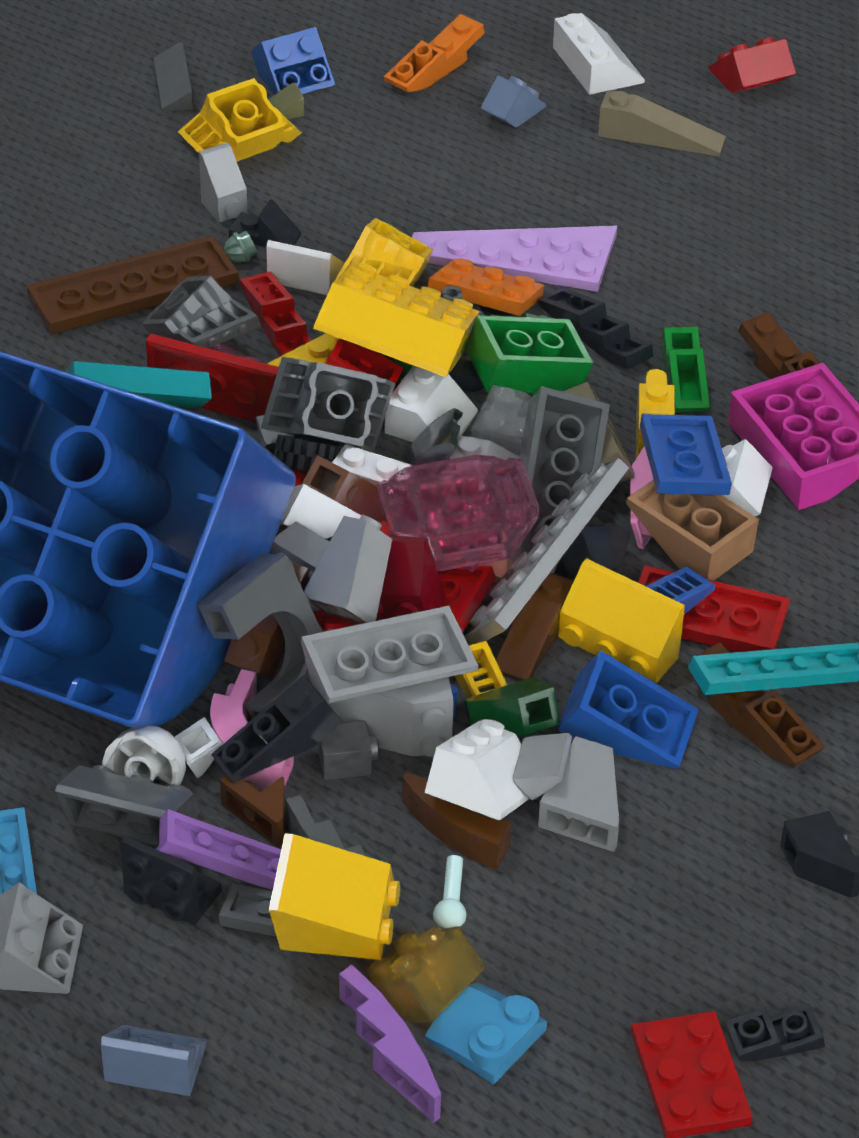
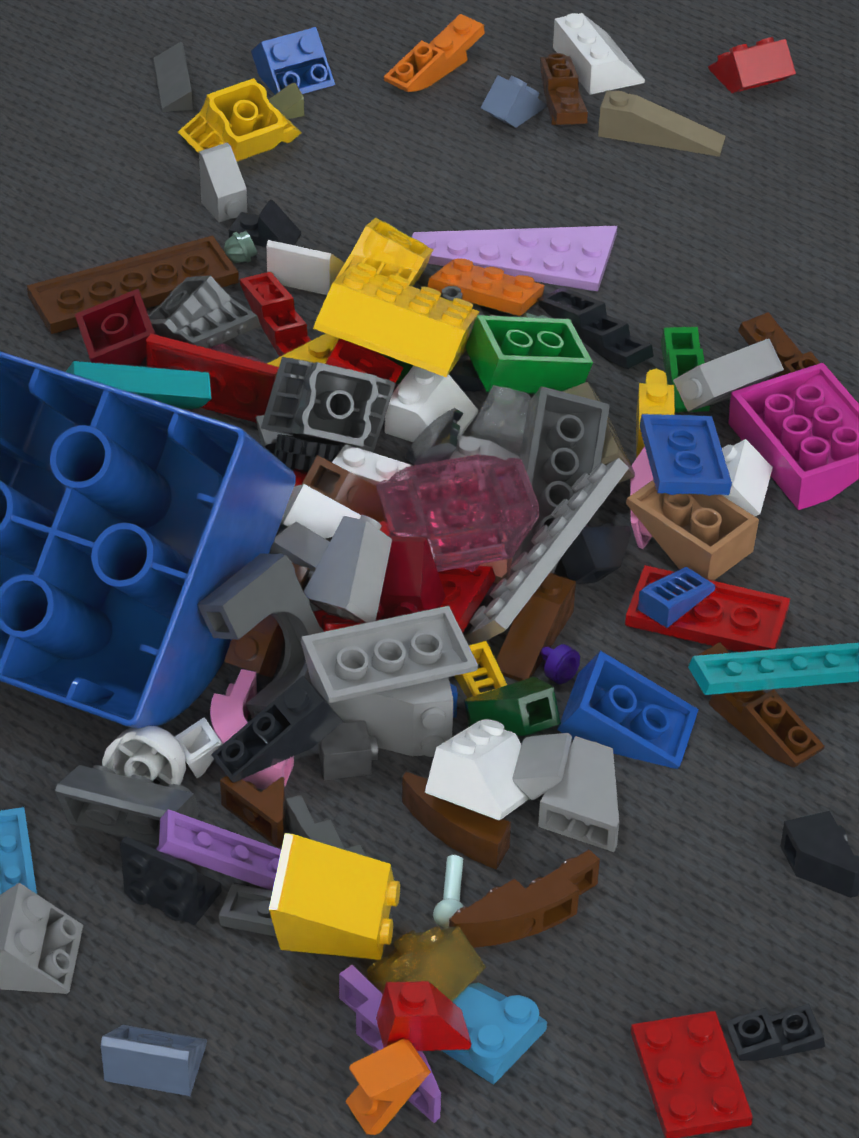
yellow slope [558,558,685,683] -> none
none -> dark red slope [75,289,156,367]
none -> orange slope [345,1039,431,1135]
none -> red slope [376,981,472,1051]
none -> reddish brown slope [448,849,600,948]
none -> reddish brown slope [540,53,588,125]
none -> dark purple tile [540,644,580,684]
none -> light grey slope [673,339,784,412]

